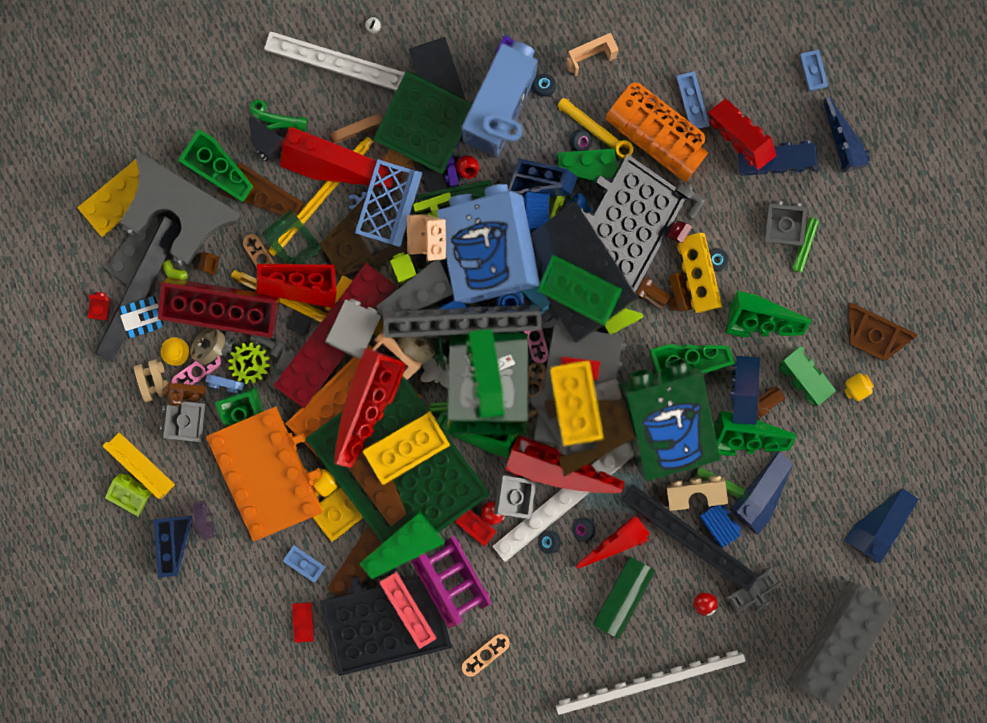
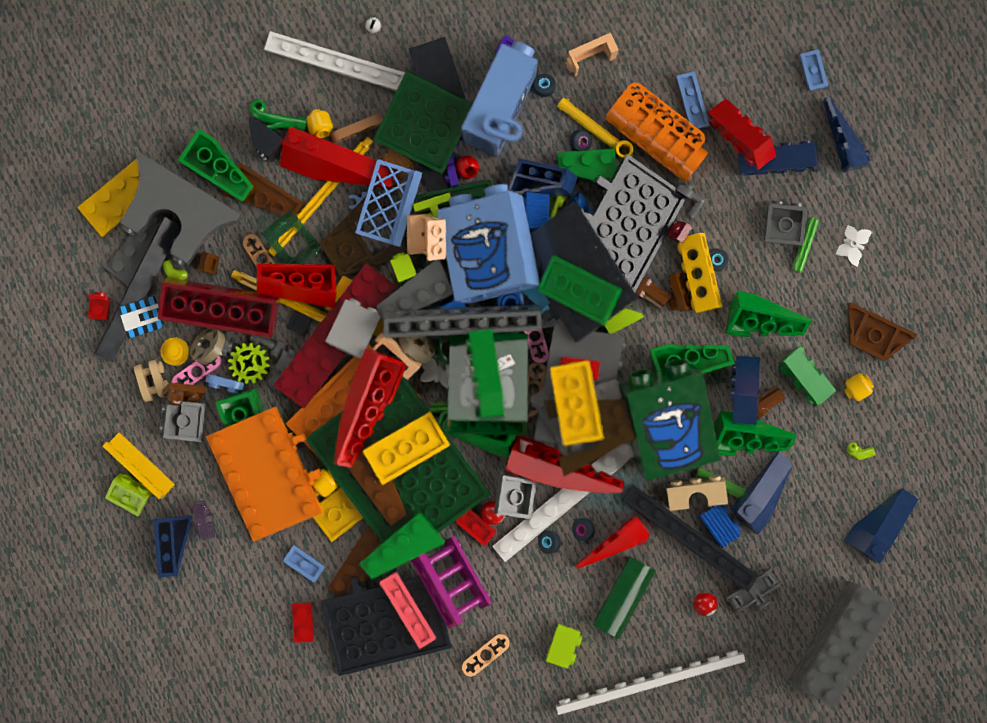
none -> yellow head [306,109,333,139]
none -> lime brick [546,623,583,669]
none -> white piece [836,225,872,267]
none -> lime arm [847,442,876,460]

